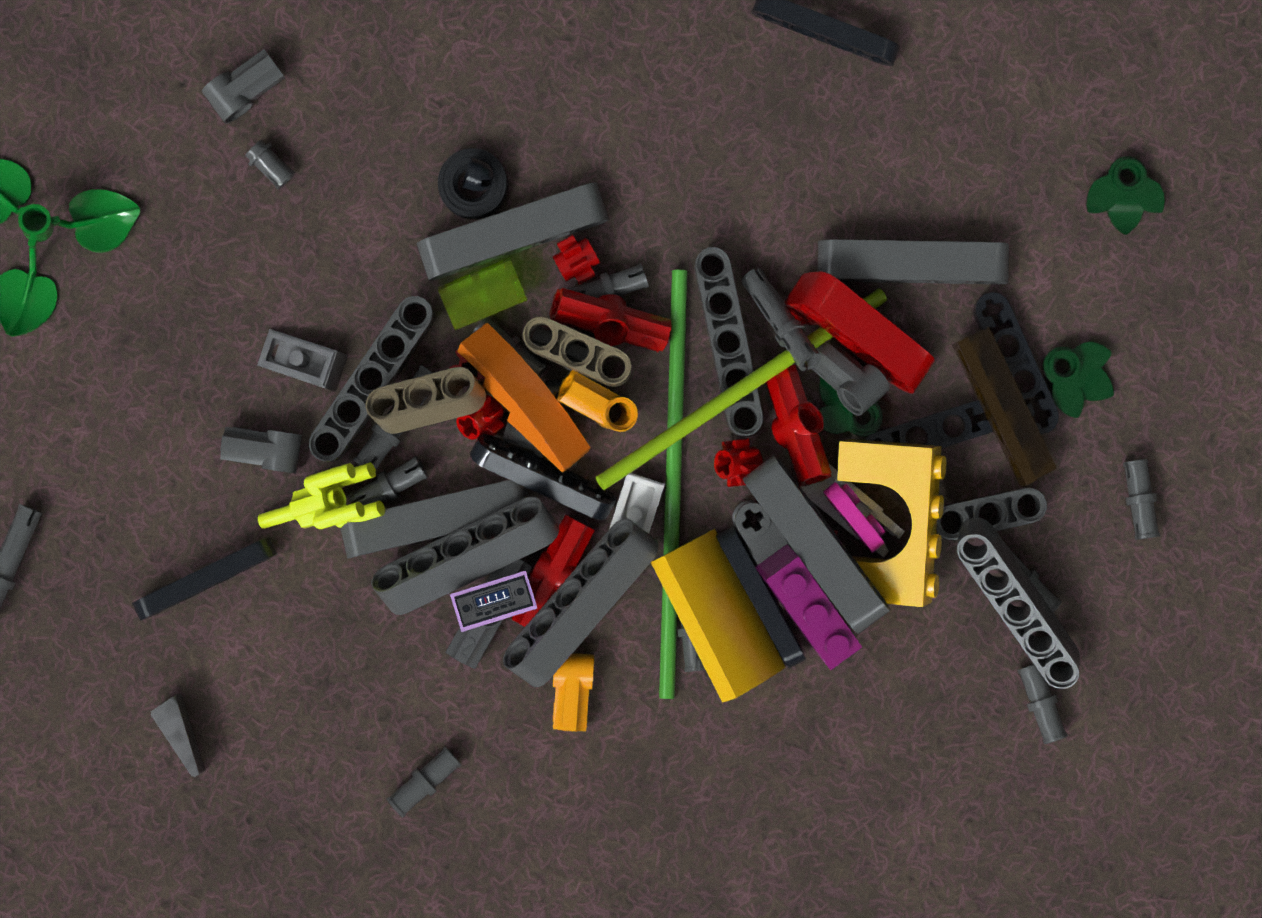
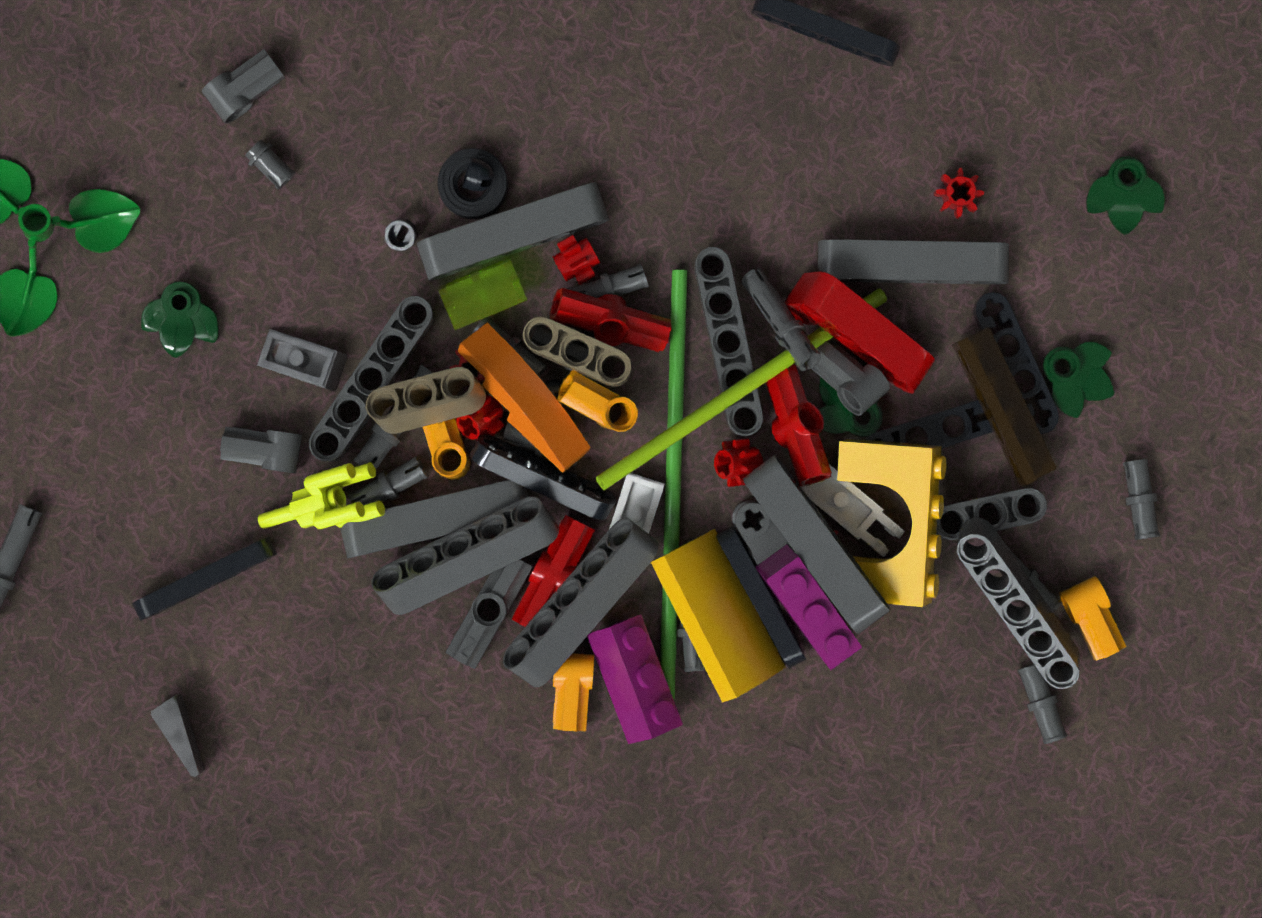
dark grey pin [386,747,462,818] -> none
tile [450,571,538,632] -> none
dark pink plate [823,482,885,553] -> none
none -> dark green plate [141,280,219,358]
none -> hinge [384,218,418,251]
none -> light orange piece [423,418,471,480]
none -> magenta brick [587,614,683,744]
none -> red gear [934,168,984,219]
none -> light orange piece [1059,576,1126,661]

